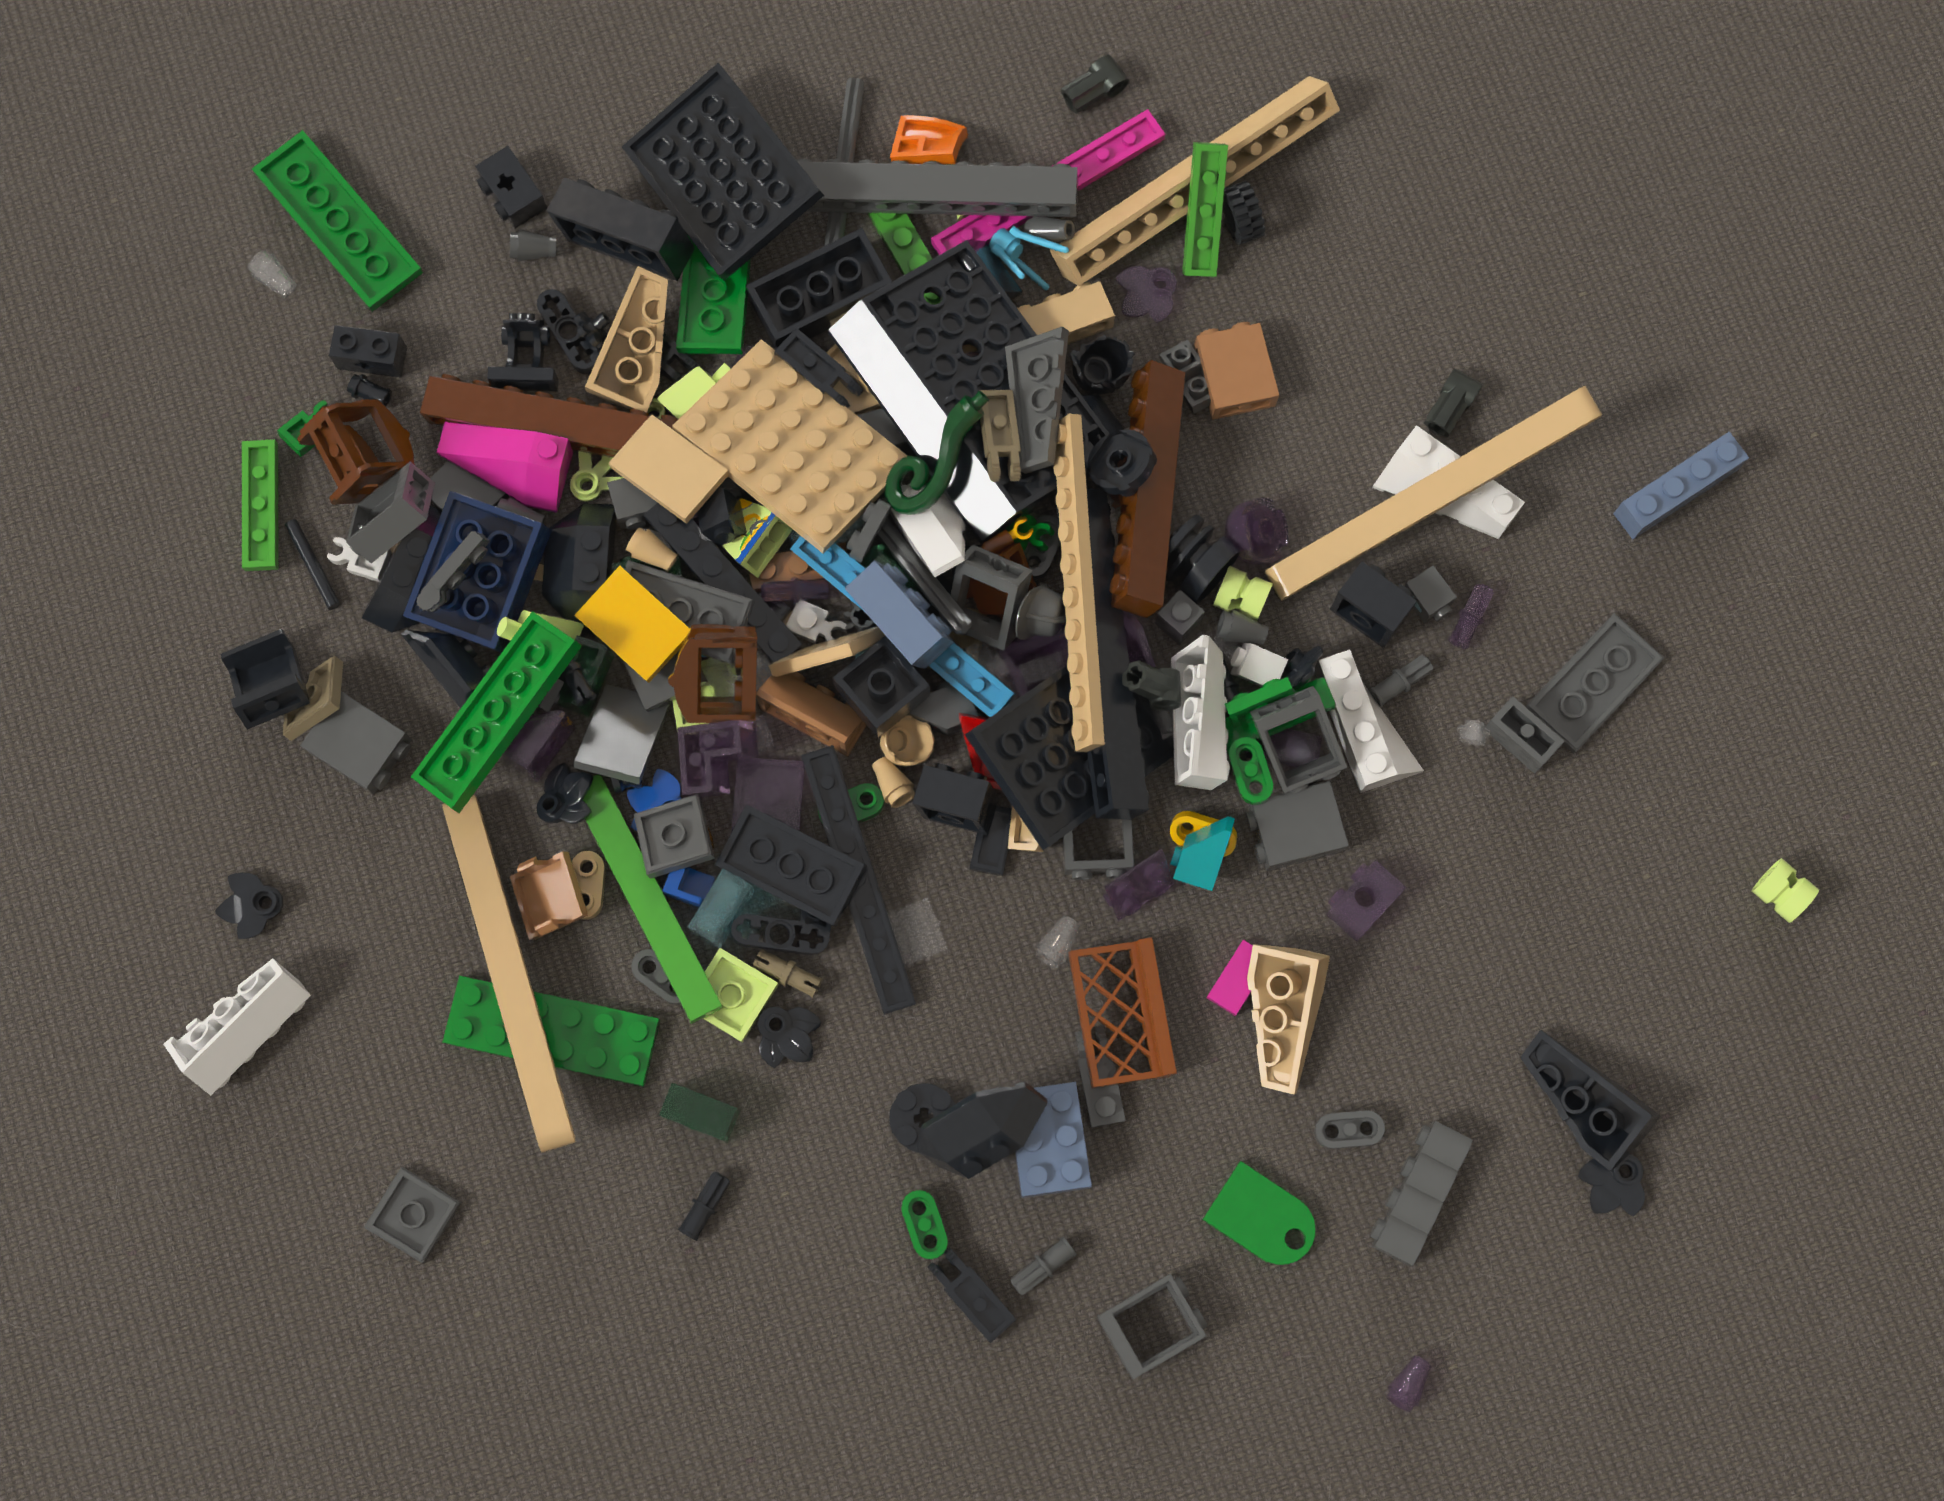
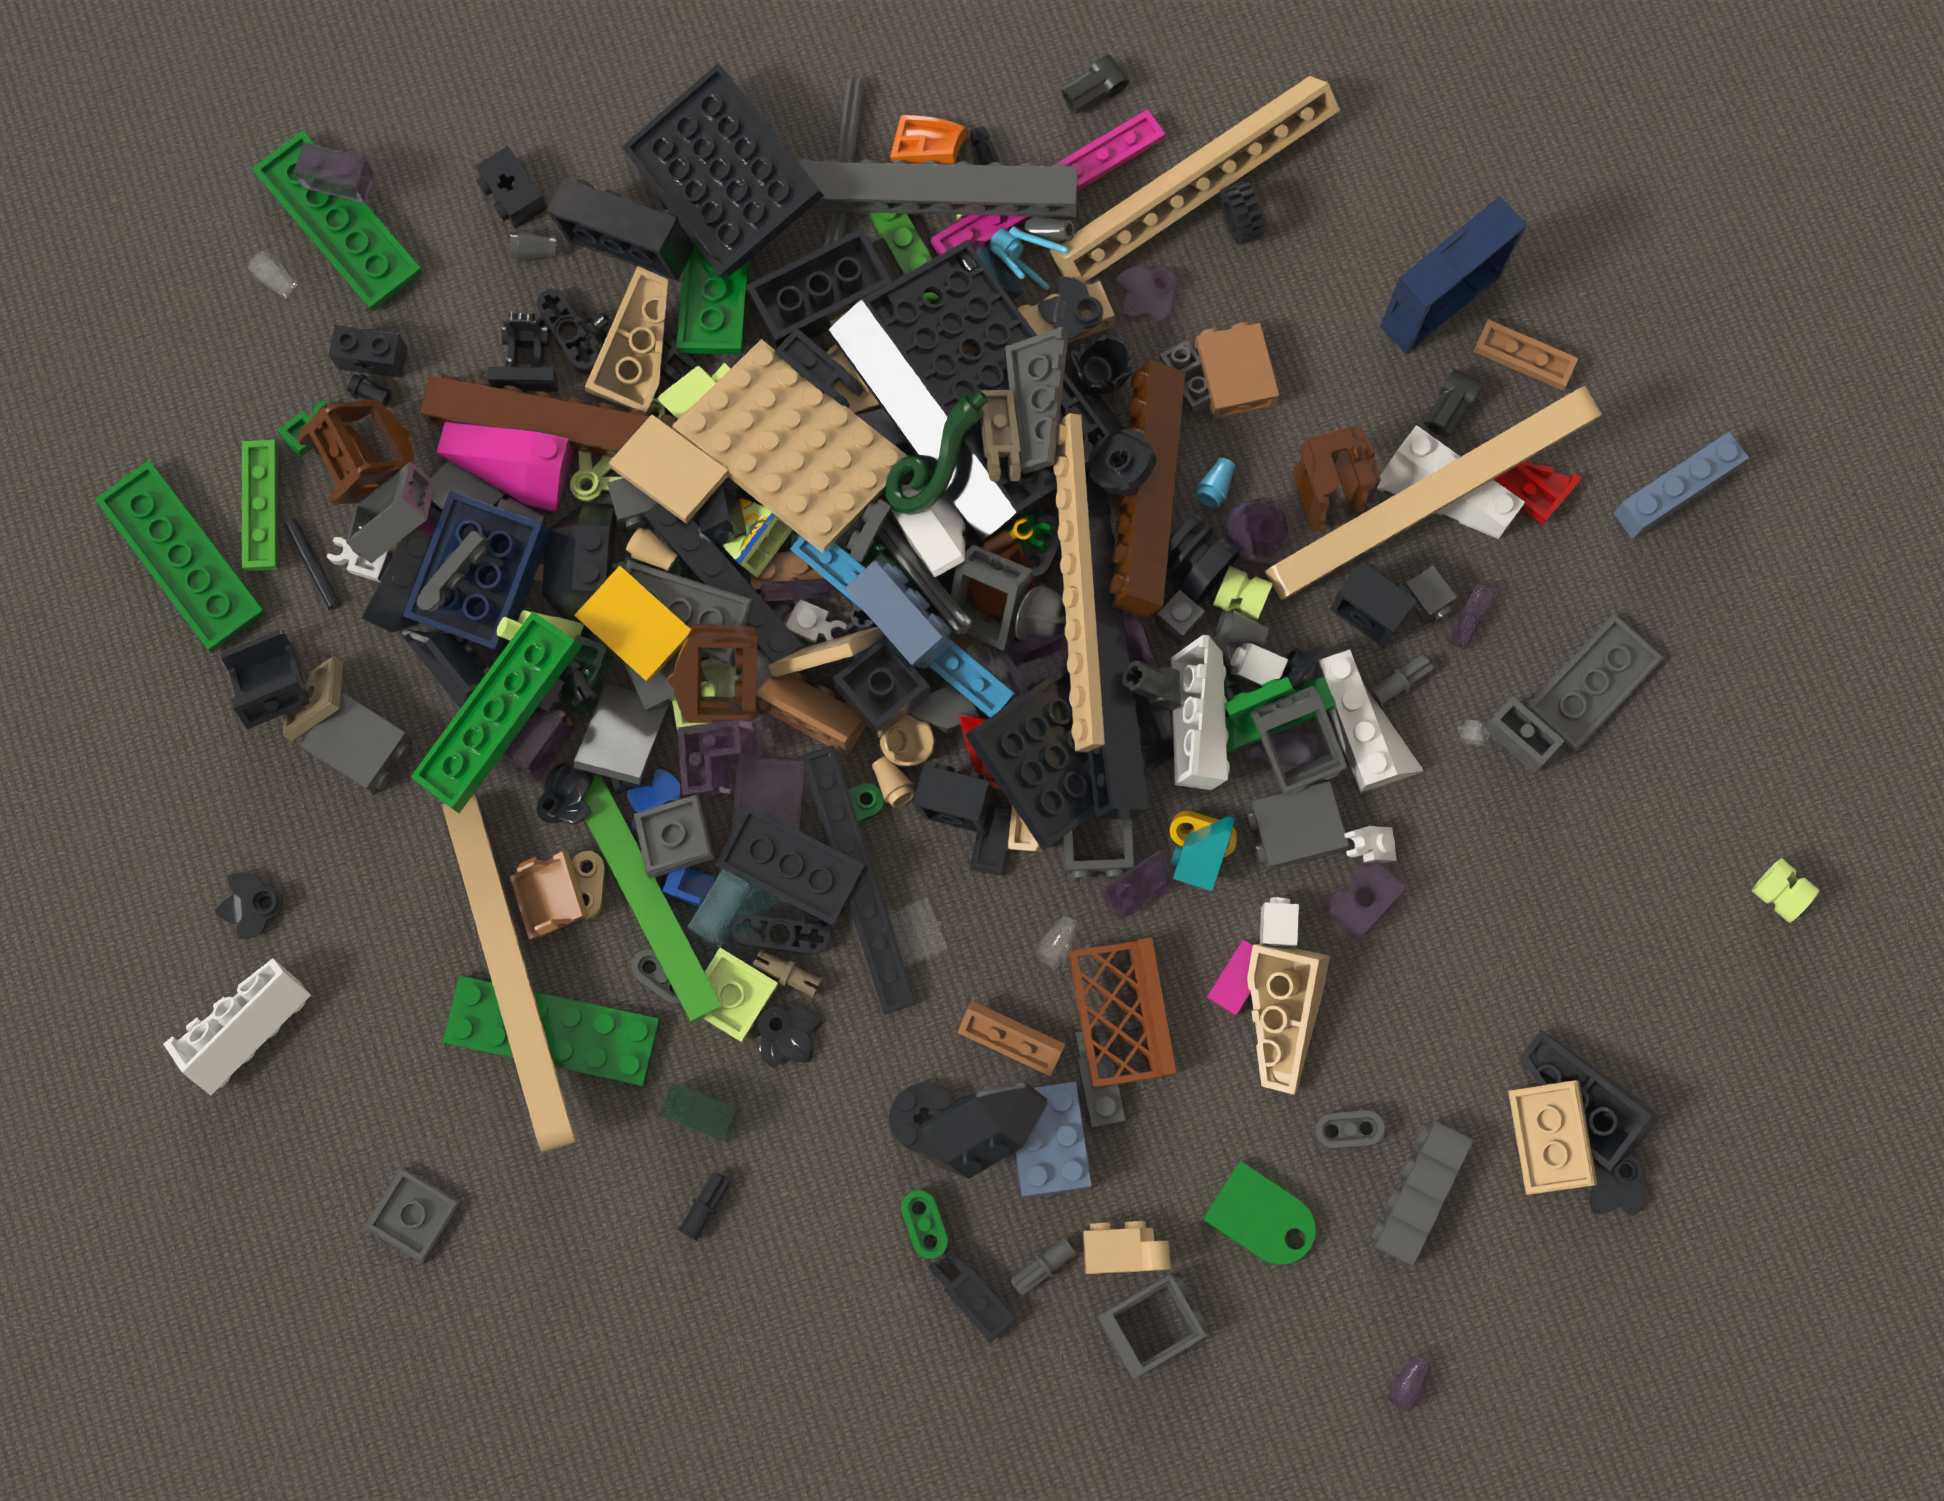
bright green plate [1182,142,1228,277] -> none
green plate [1229,737,1273,805] -> none
none -> green plate [95,460,266,653]
none -> clear purple brick [294,142,374,203]
none -> medium nougat plate [958,1001,1065,1076]
none -> black axle [970,126,1000,165]
none -> black plate [1038,277,1103,340]
none -> tan hinge [1083,1221,1171,1274]
none -> medium azure cone [1196,458,1236,509]
none -> white brick [1260,897,1299,948]
none -> reddish brown animal [1292,426,1381,533]
none -> white plate [1344,826,1397,863]
none -> dark blue tile [1380,196,1527,354]
none -> medium nougat plate [1473,319,1579,391]
none -> red wing [1494,461,1583,526]
none -> tan tile [1508,1080,1597,1195]

